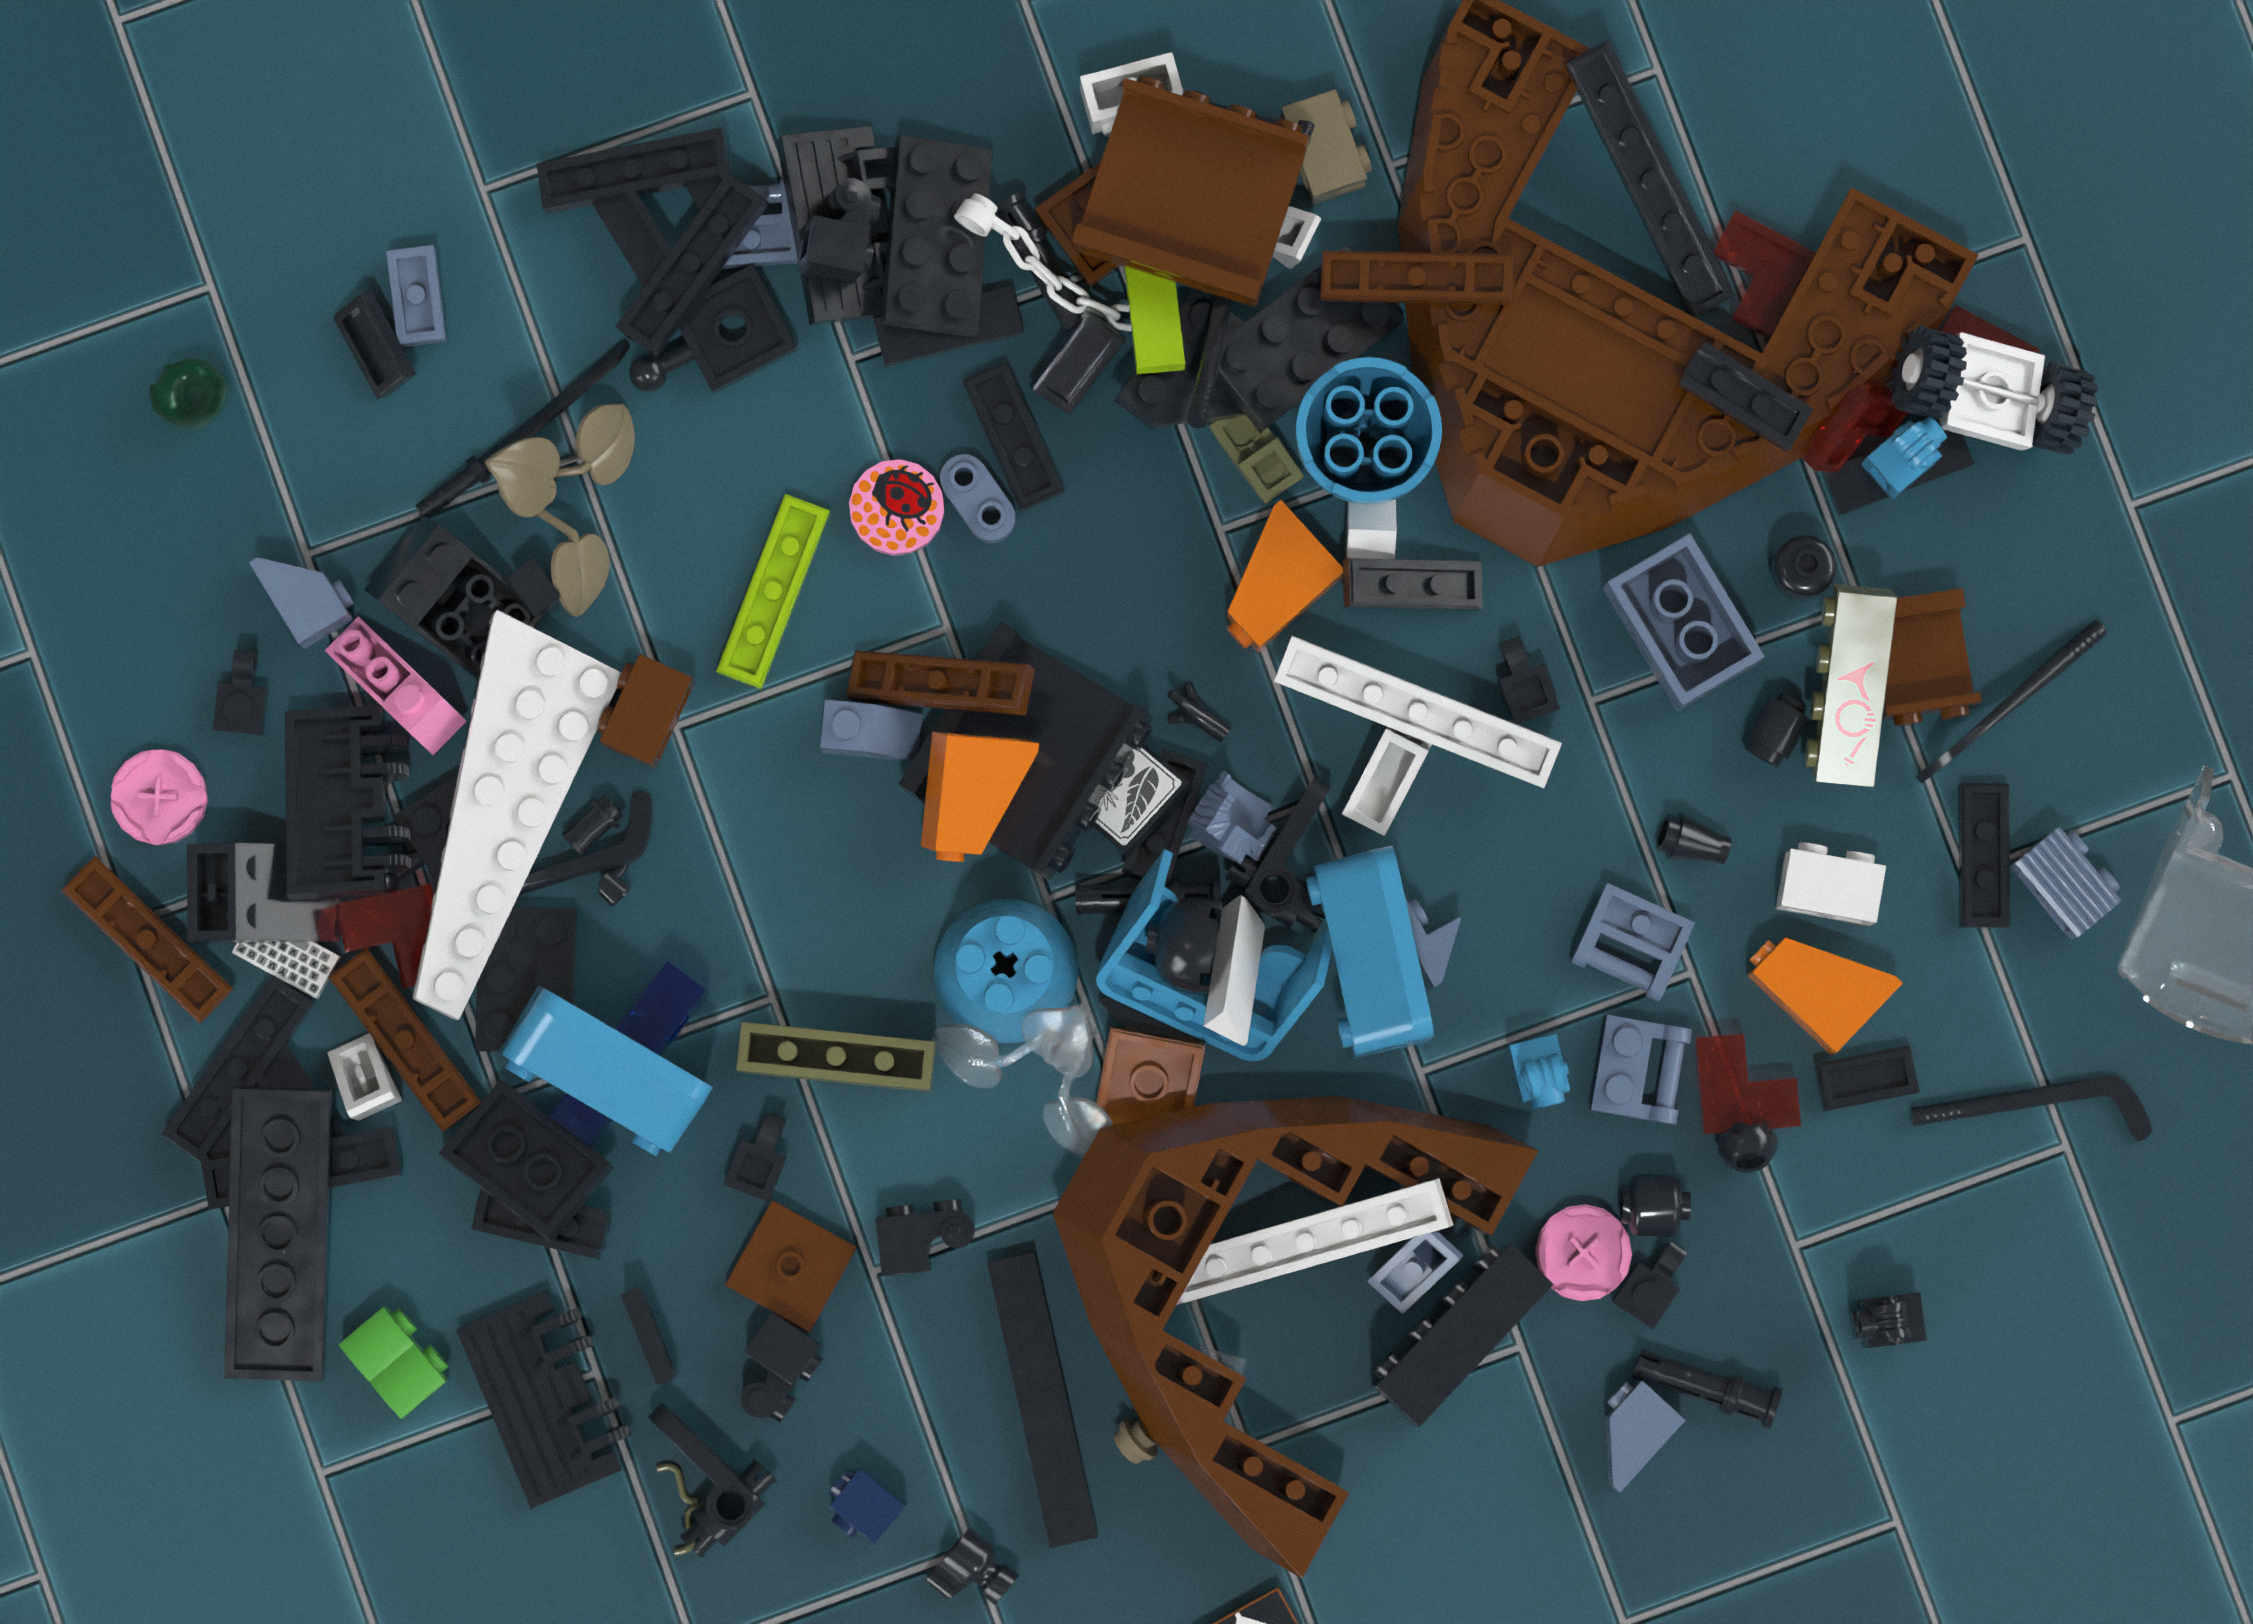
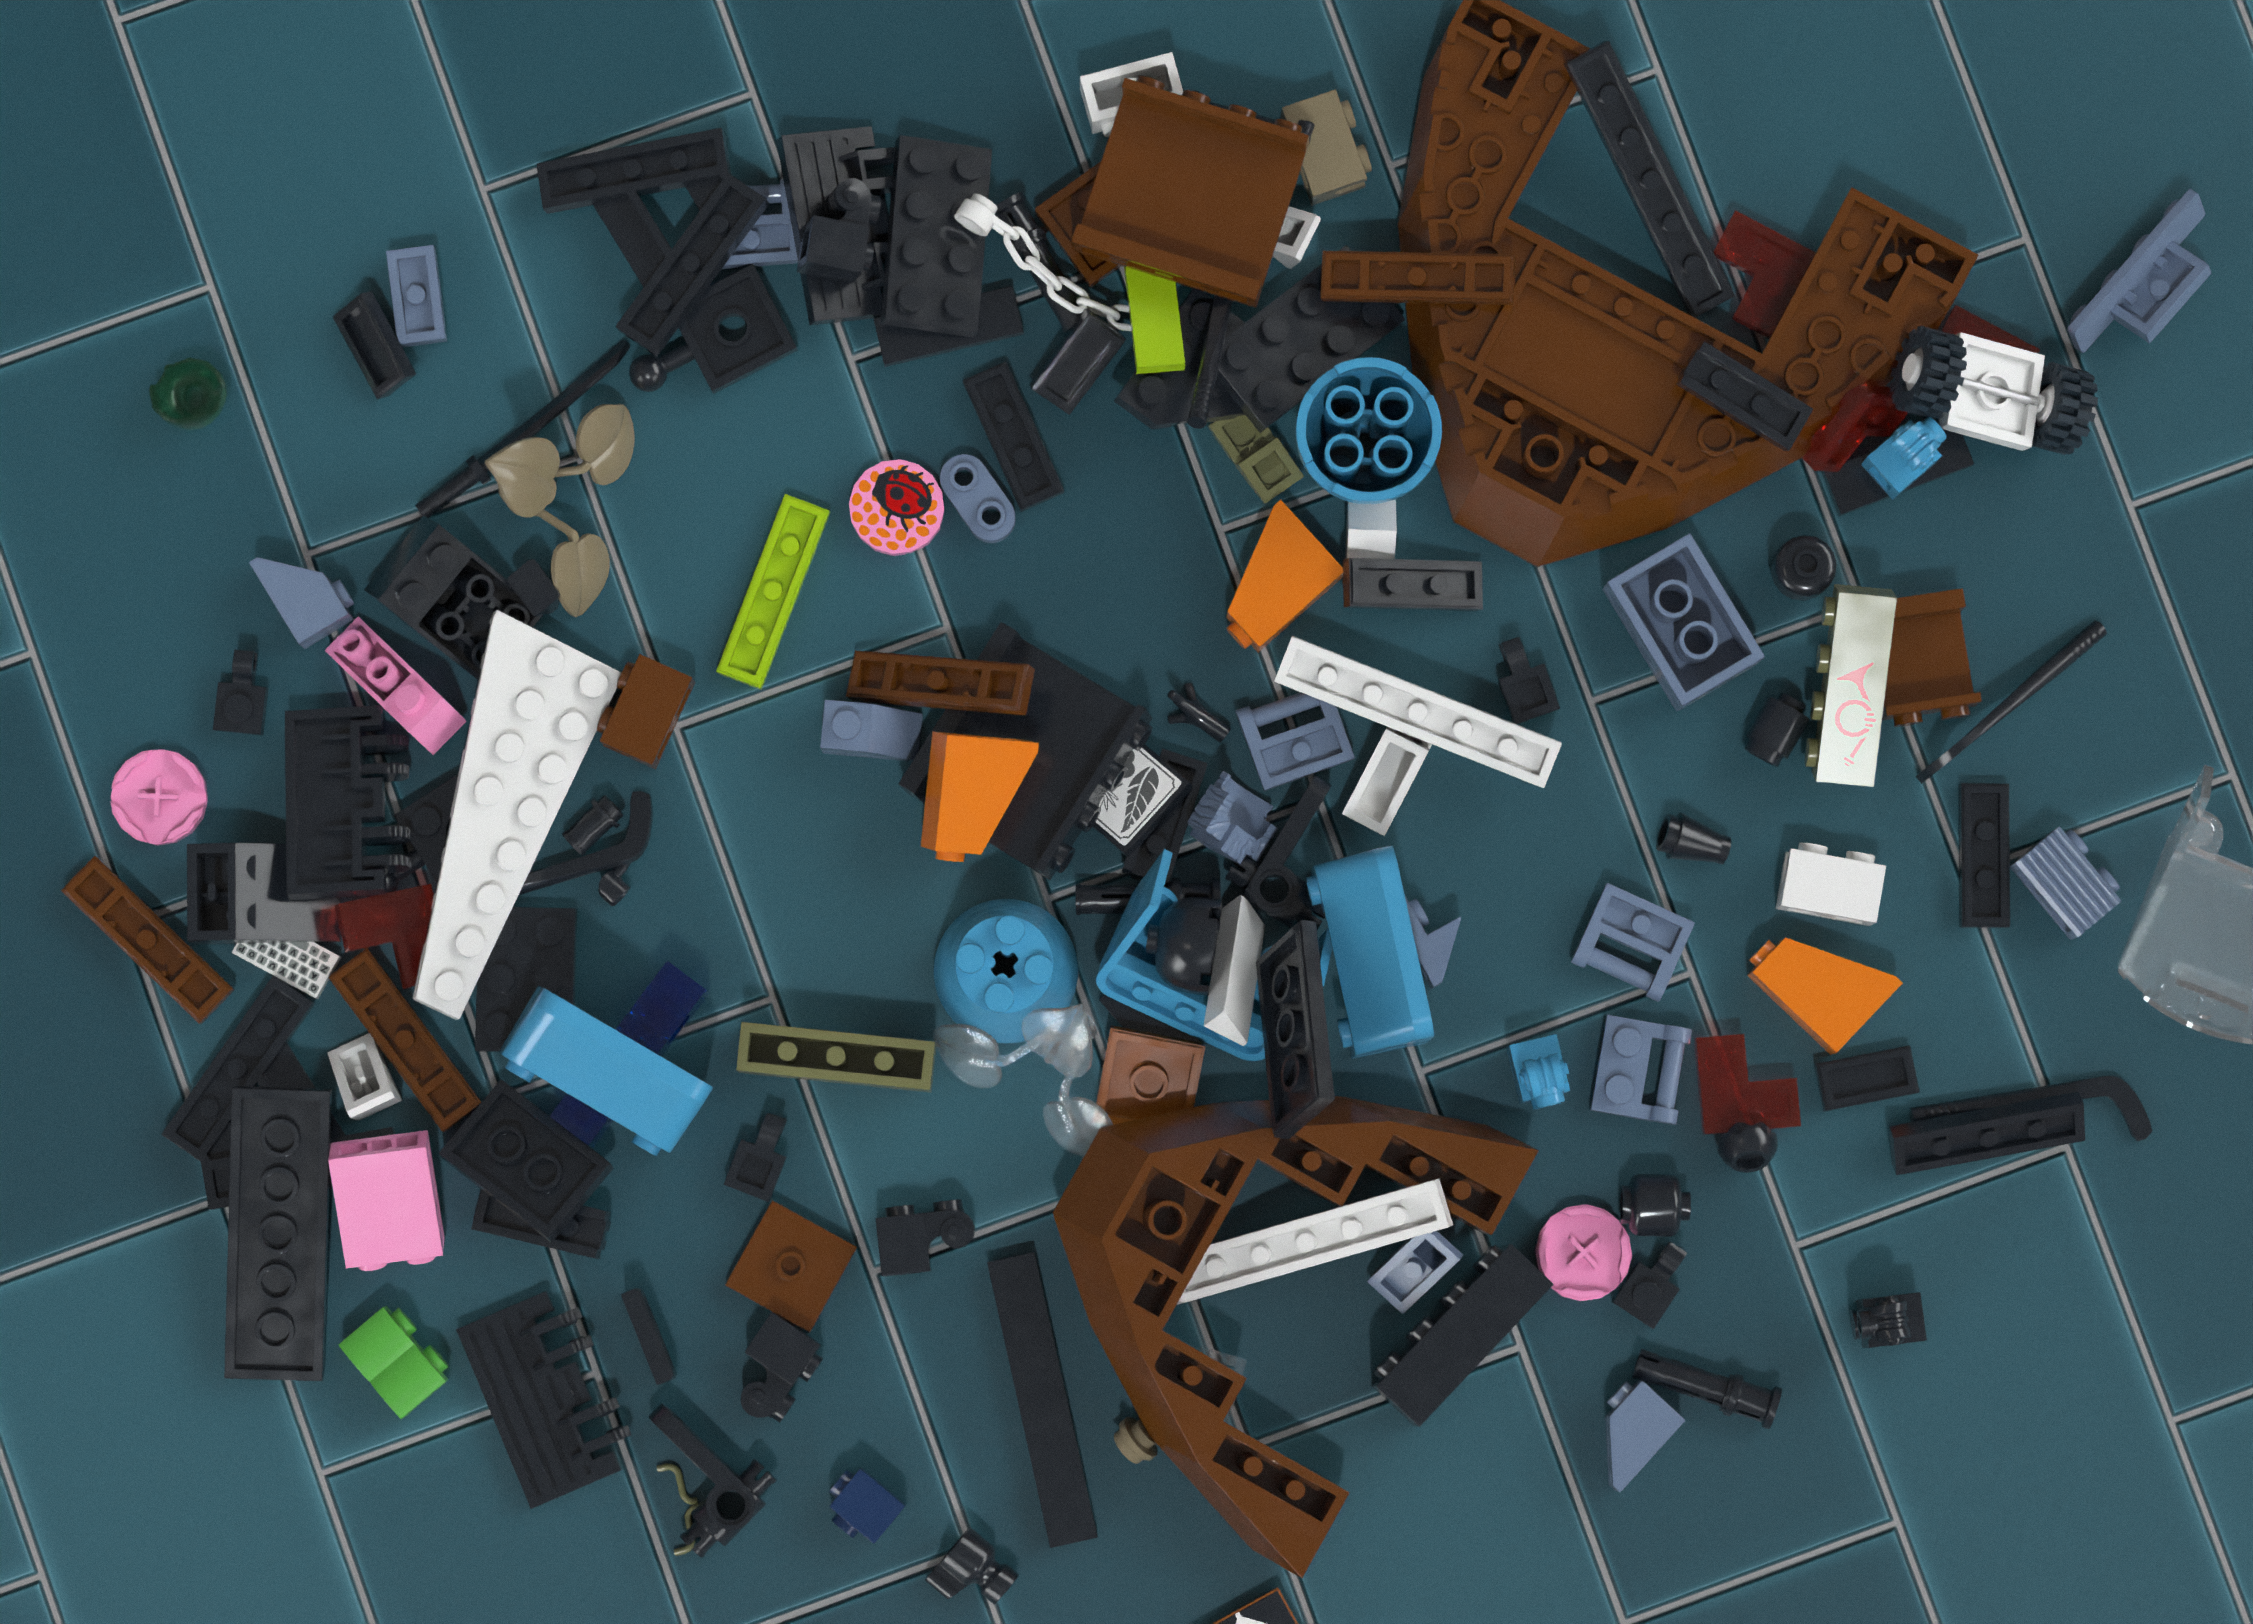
none -> bright pink brick [328,1130,445,1271]
none -> sand blue plate [1235,692,1355,791]
none -> black tile [1256,920,1335,1139]
none -> black plate [1889,1092,2085,1175]
none -> sand blue bracket [2067,189,2211,353]

